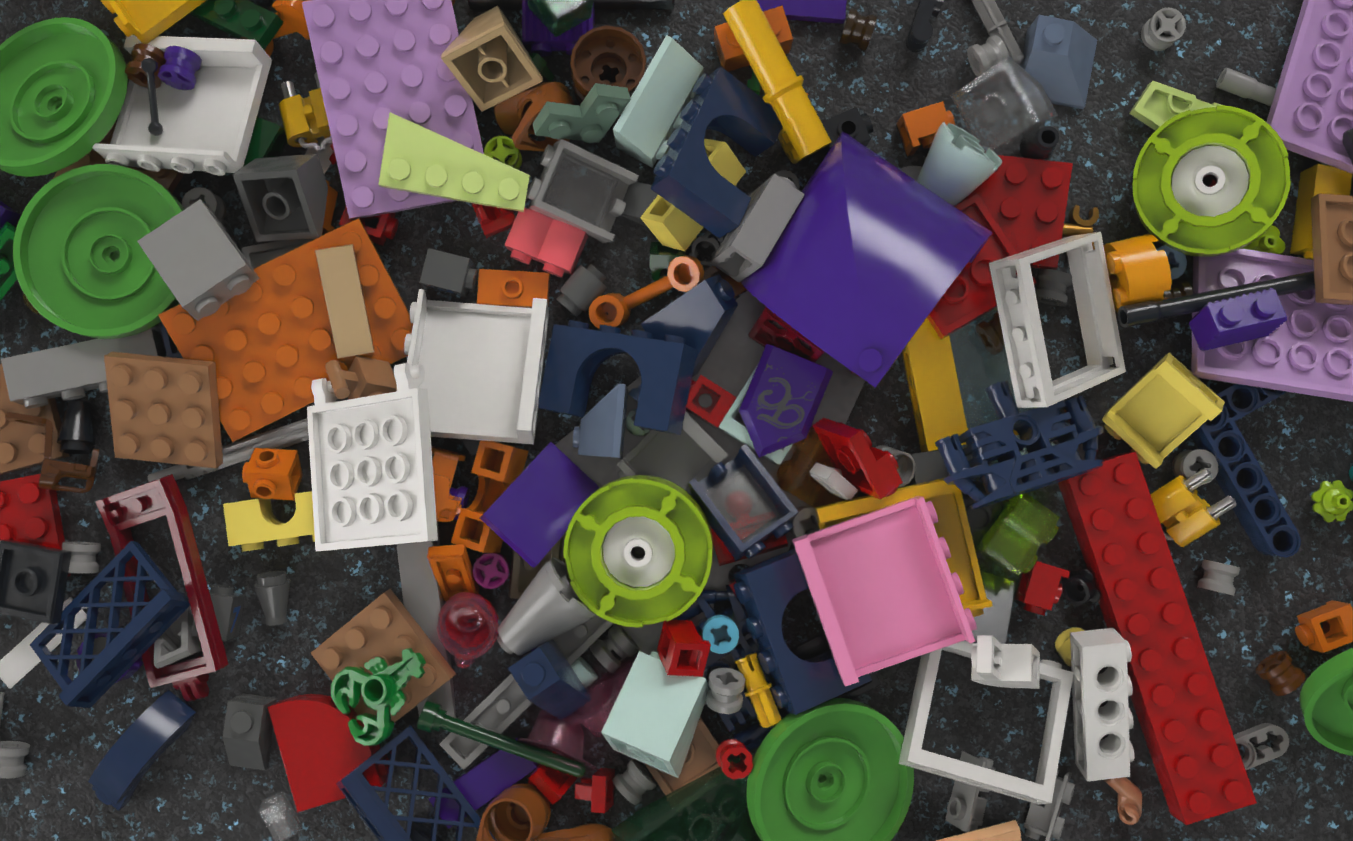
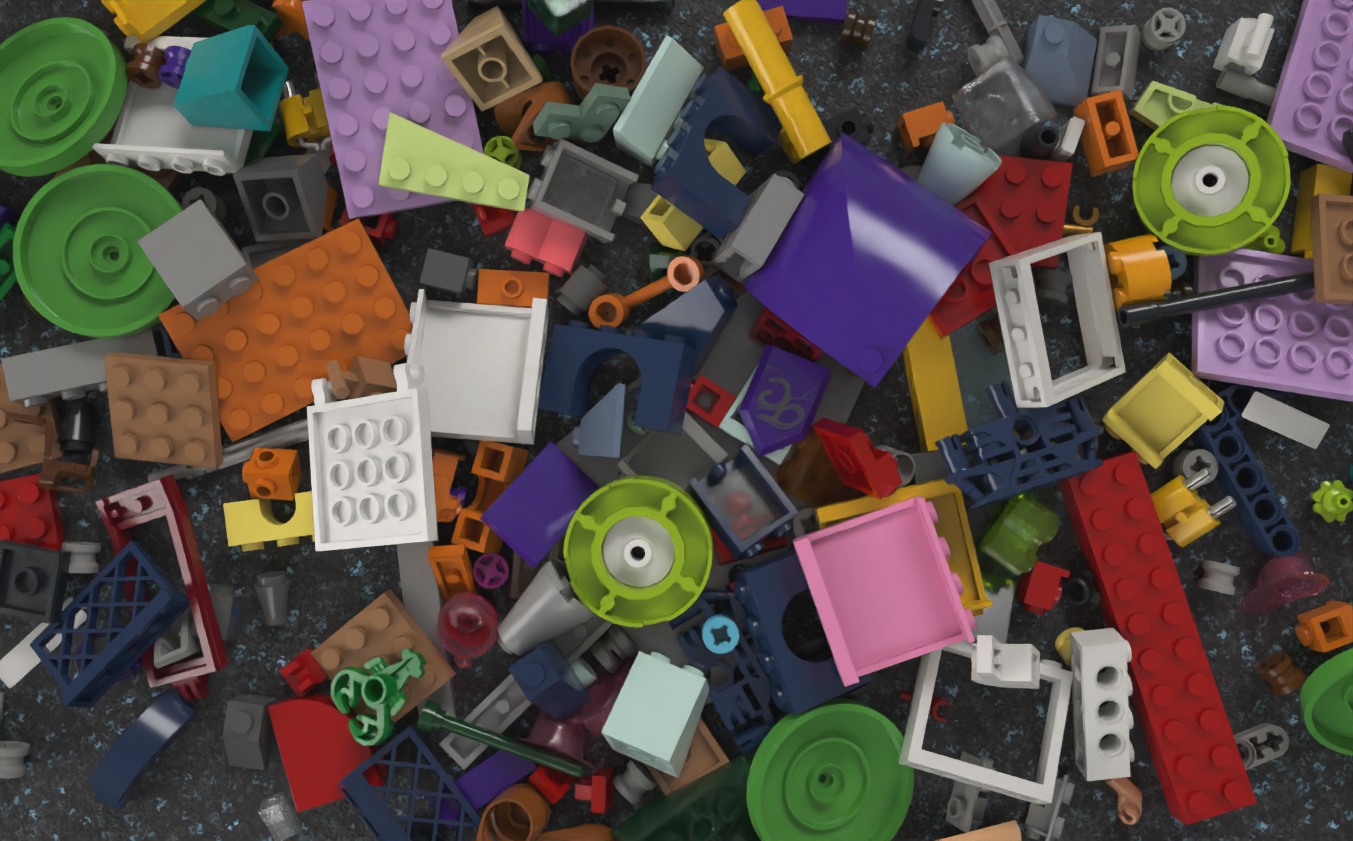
black hinge [141,58,163,136] -> none
tan tile [315,244,374,358] -> none
red brick [657,620,711,677] -> none
light grey wheel [706,668,745,714] -> none
red bush [715,739,753,780] -> none
yellow axle [735,652,781,728] -> none
white tile [809,462,858,500] -> none
dark purple brick [1189,288,1287,351] -> none
none -> teal slope [173,25,289,131]
none -> red tile [278,647,328,697]
none -> red hand [899,690,952,722]
none -> white tile [1052,116,1086,162]
none -> orange brick [1073,90,1139,177]
none -> light grey slope [1091,25,1141,101]
none -> white brick [1213,13,1275,76]
none -> clear pink piece [1240,552,1330,614]
none -> white sticker [1242,391,1330,449]

